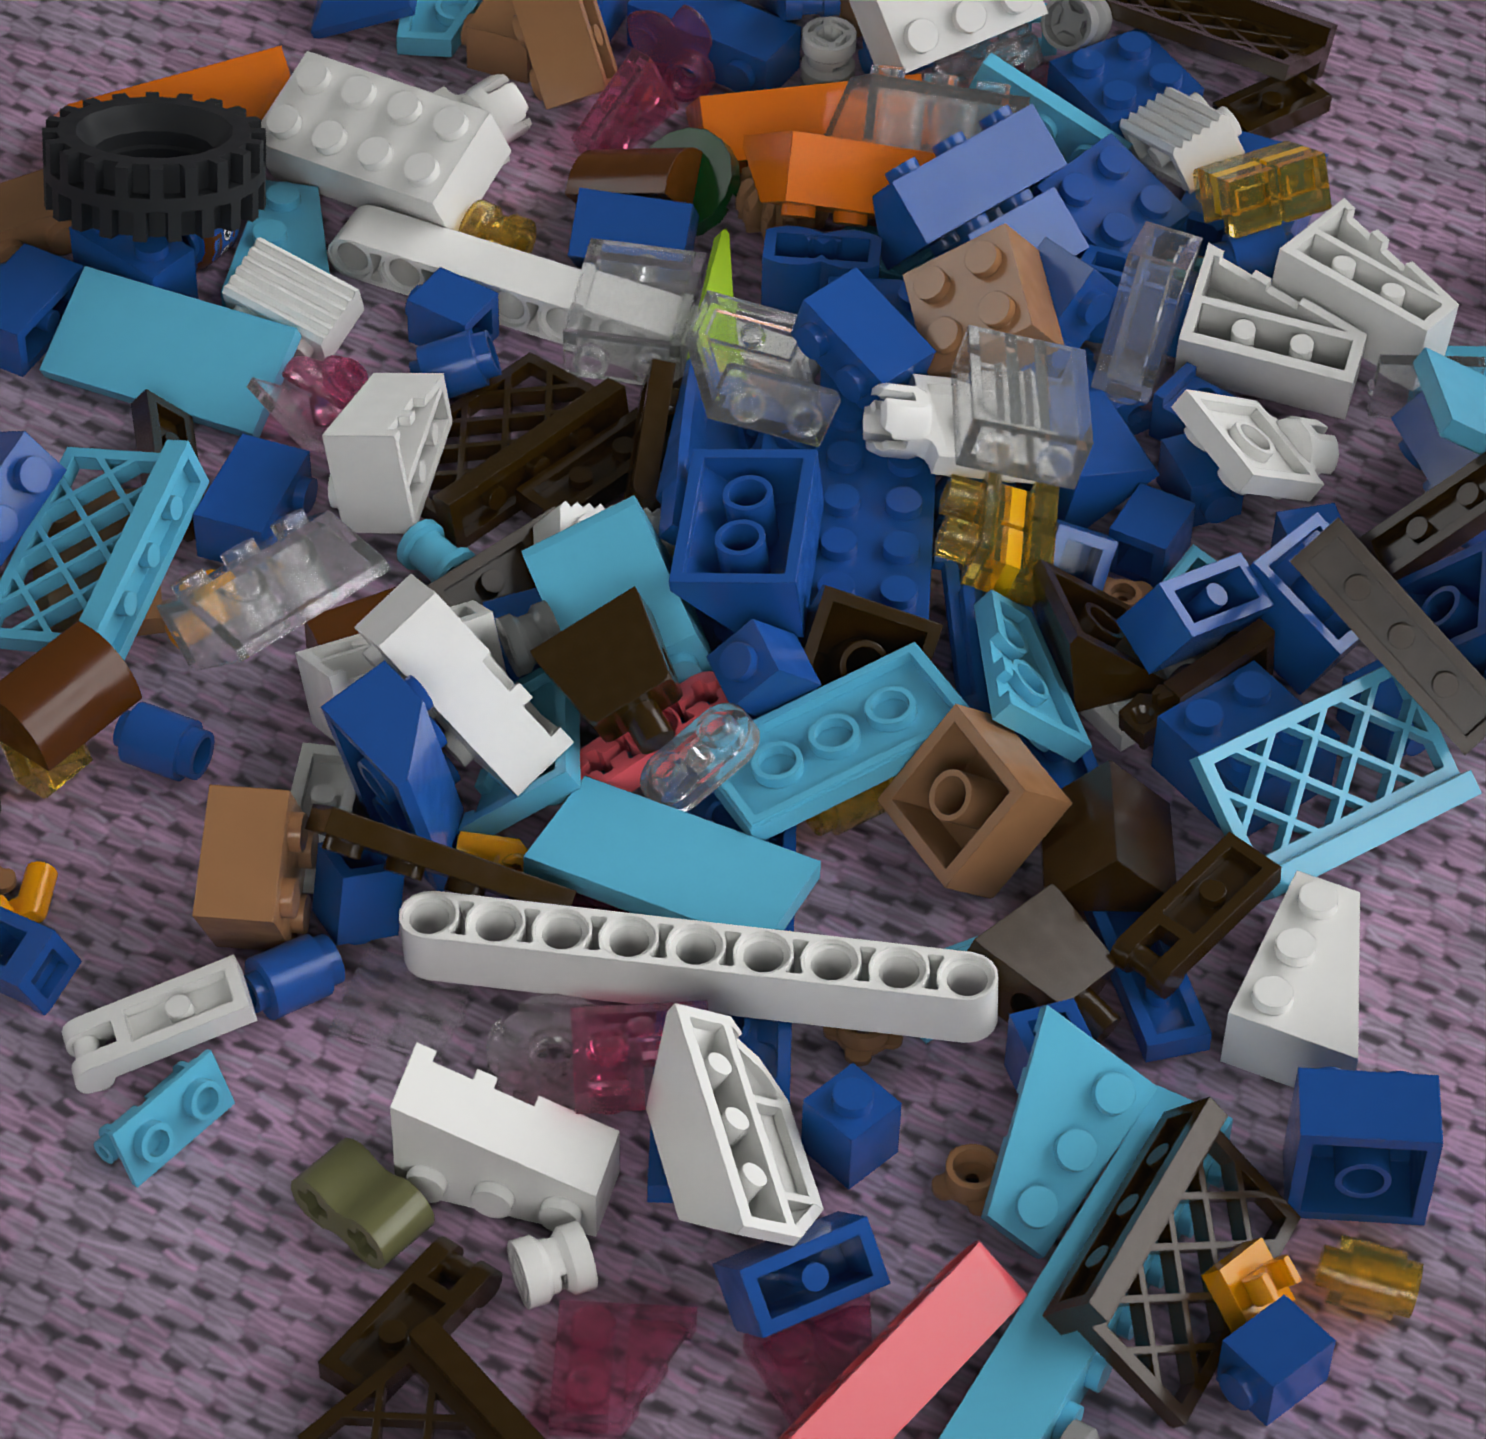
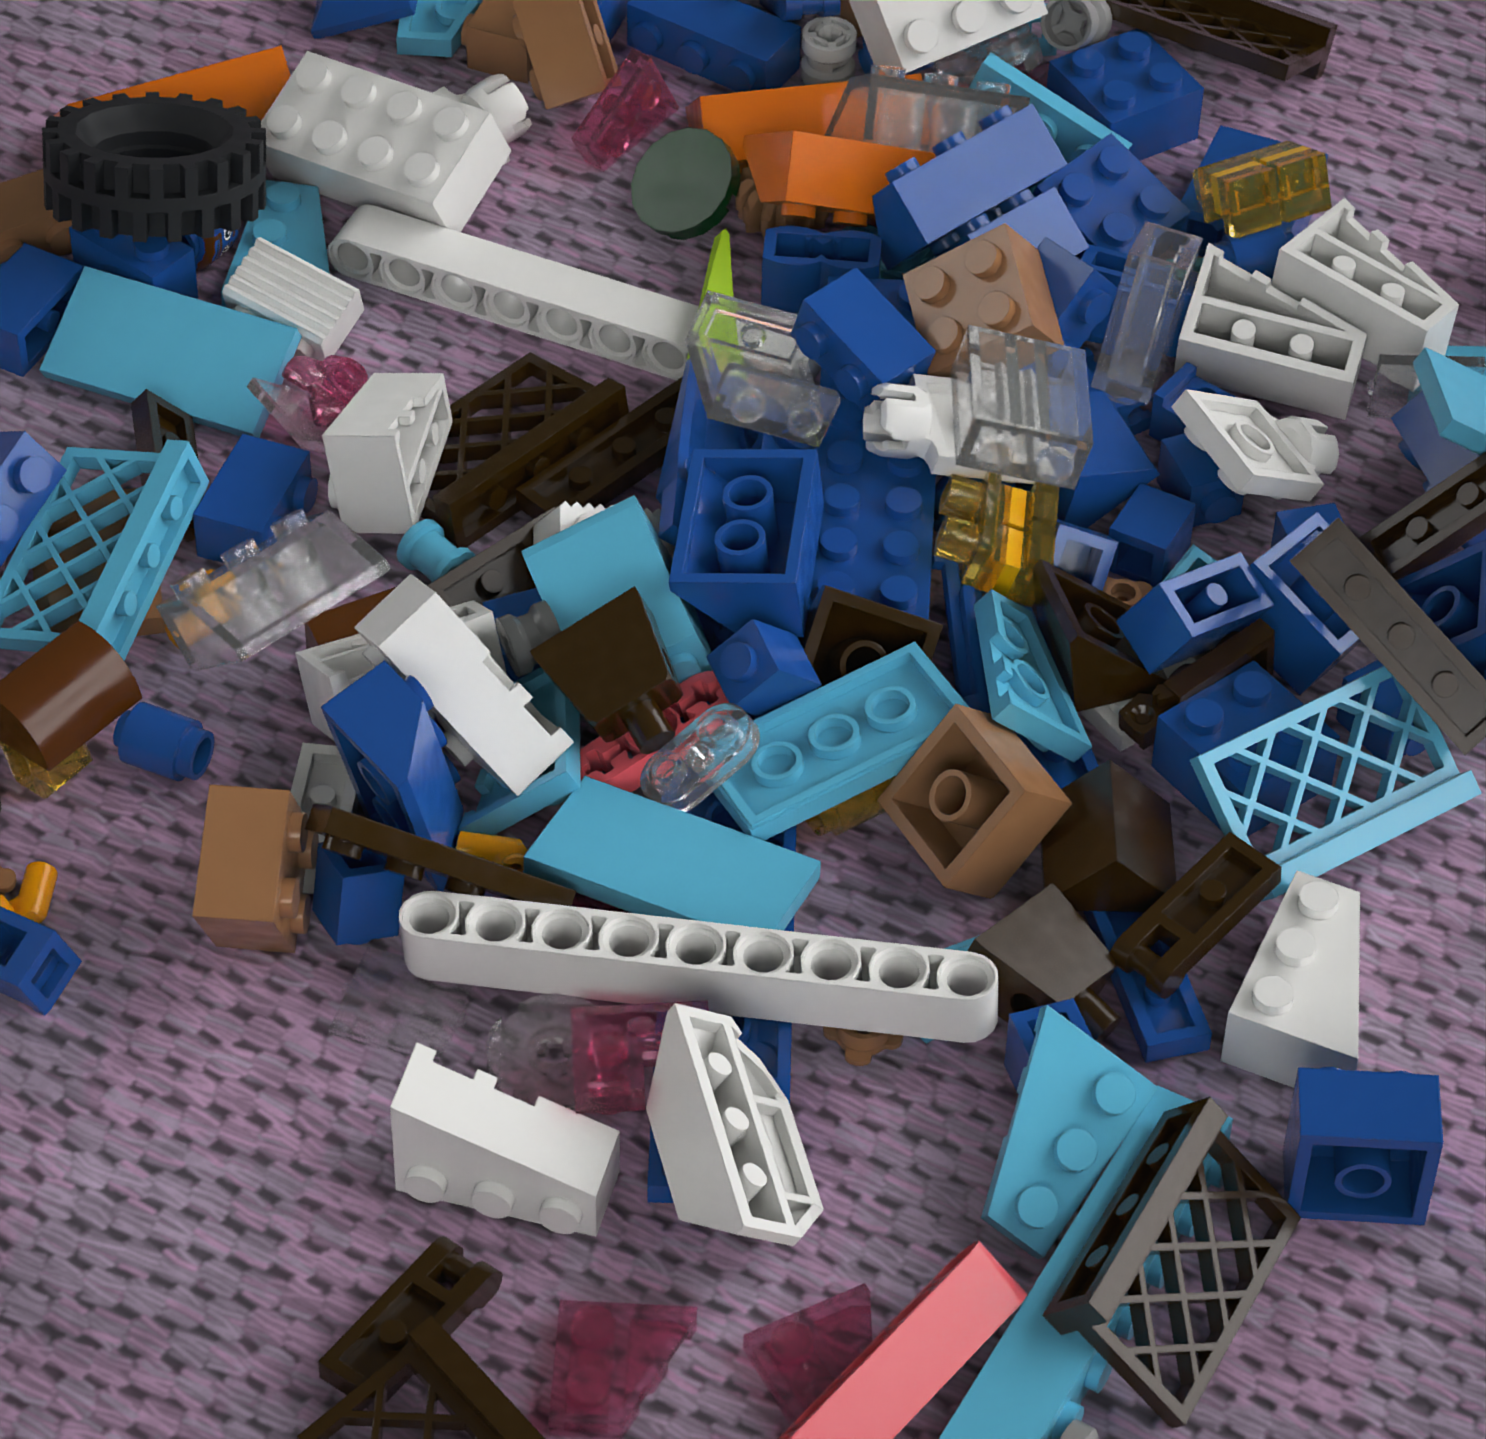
white plate [62,954,258,1094] -> none
medium azure hinge [94,1049,235,1188] -> none
blue brick [244,934,345,1020] -> none
olive axle [291,1137,435,1269] -> none
blue brick [405,267,500,346] -> none
blue brick [409,329,502,399] -> none
clear yellow wheel [459,199,537,254] -> none
white wheel [507,1221,598,1310] -> none
clear panel [563,238,706,385] -> none
reddish brown brick [565,147,703,204] -> none
blue brick [568,187,699,289] -> none
clear pink plate [618,5,715,103] -> none
dark brown plate [624,358,680,512] -> none
blue brick [712,1211,891,1338] -> none
blue brick [801,1063,902,1190] -> none
medium nougat plate [931,1144,998,1216] -> none
white brick [1119,87,1245,194] -> none
light orange tile [1201,1237,1302,1333] -> none
dark brown hinge [1212,72,1332,138] -> none
blue brick [1216,1294,1336,1427] -> none
clear yellow brick [1314,1234,1424,1321] -> none

